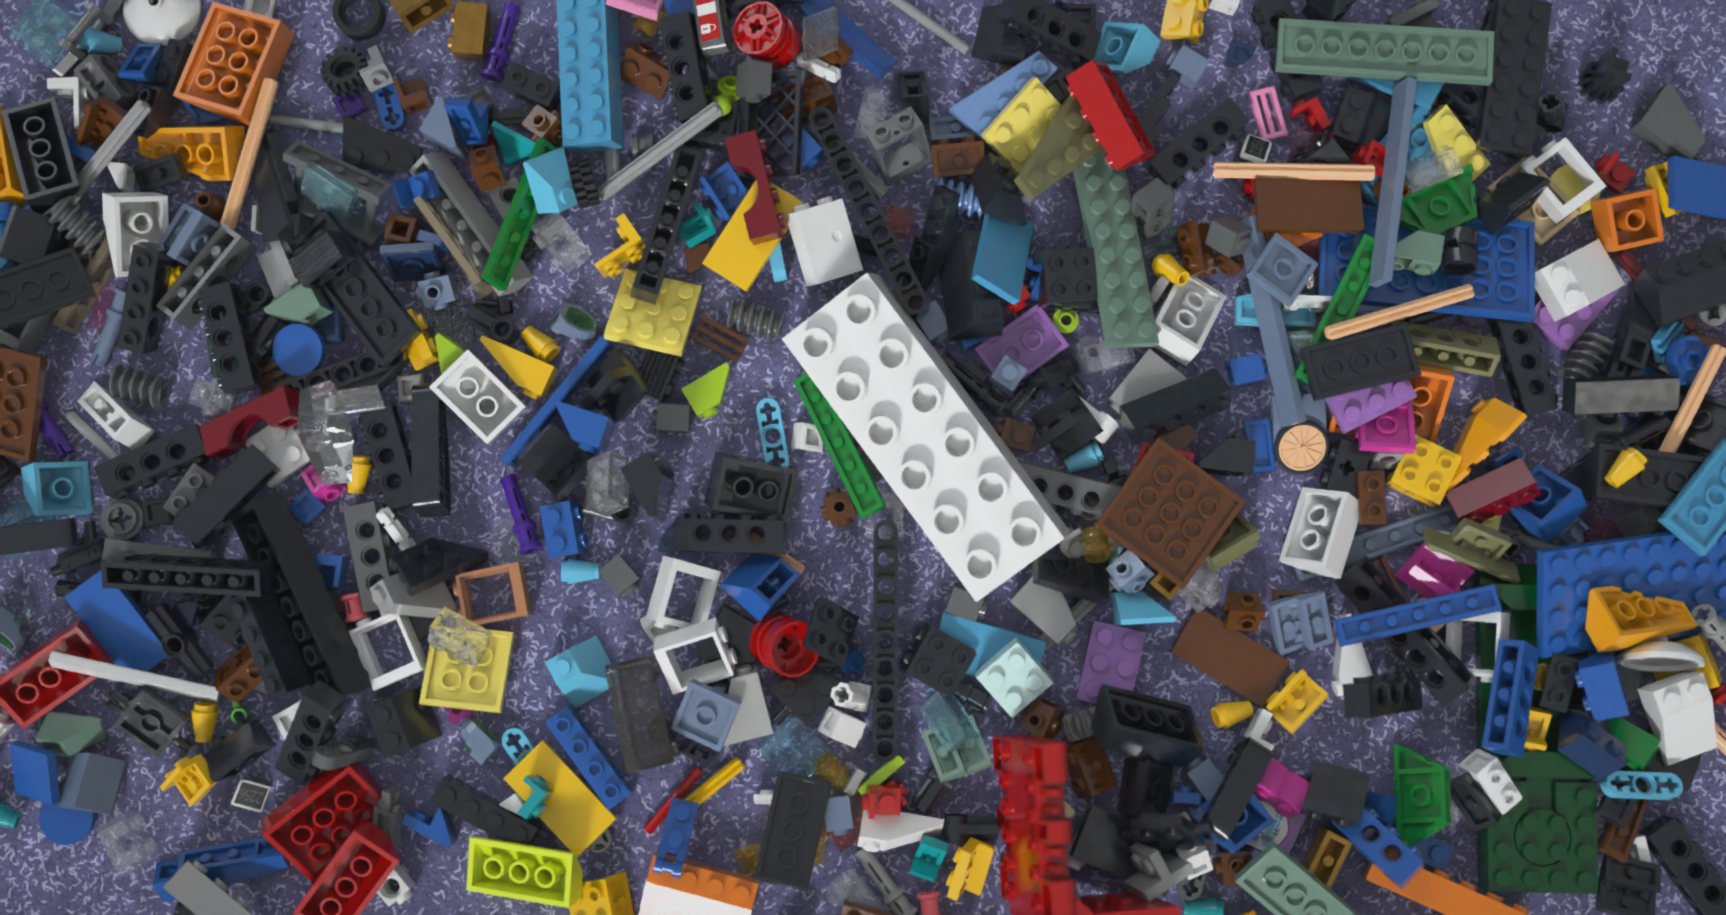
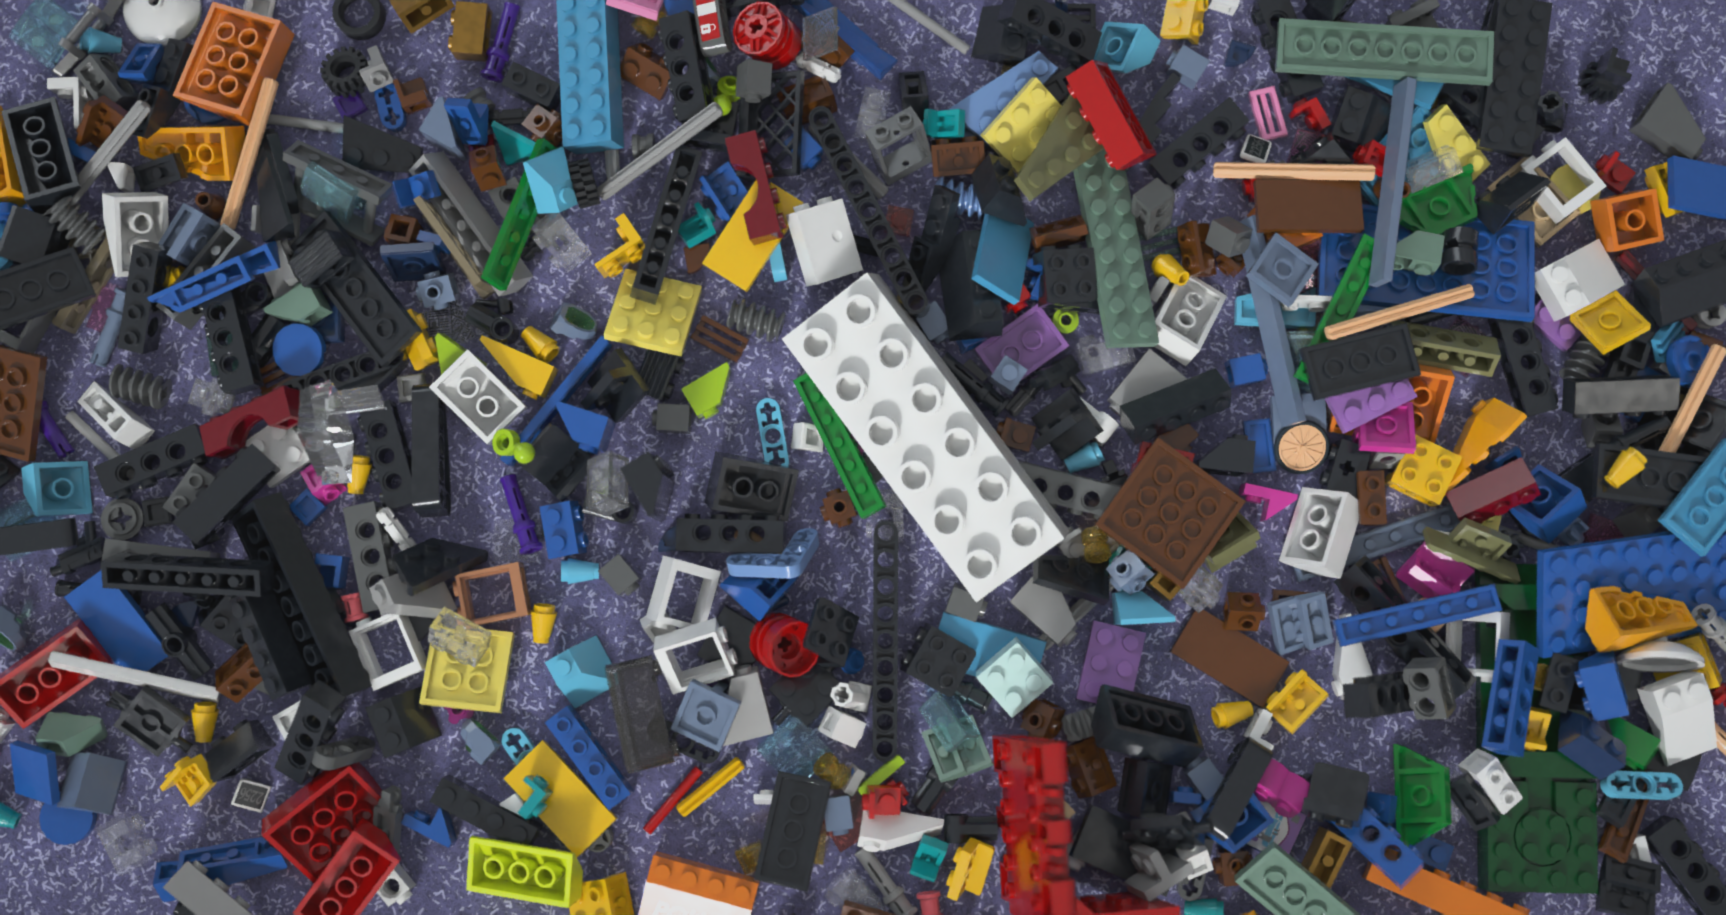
bright green hand [231,700,250,724] -> none
blue plate [653,797,699,878] -> none
none -> blue wedge [147,241,281,313]
none -> lime plate [492,429,535,464]
none -> yellow cone [531,603,557,644]
none -> medium blue beam [726,528,819,579]
none -> teal bracket [923,109,965,139]
none -> reddish brown bracket [1029,215,1088,253]
none -> dark pink slope [1238,483,1298,521]
none -> dark grey brick [1403,657,1457,720]
none -> yellow tile [1569,290,1651,355]

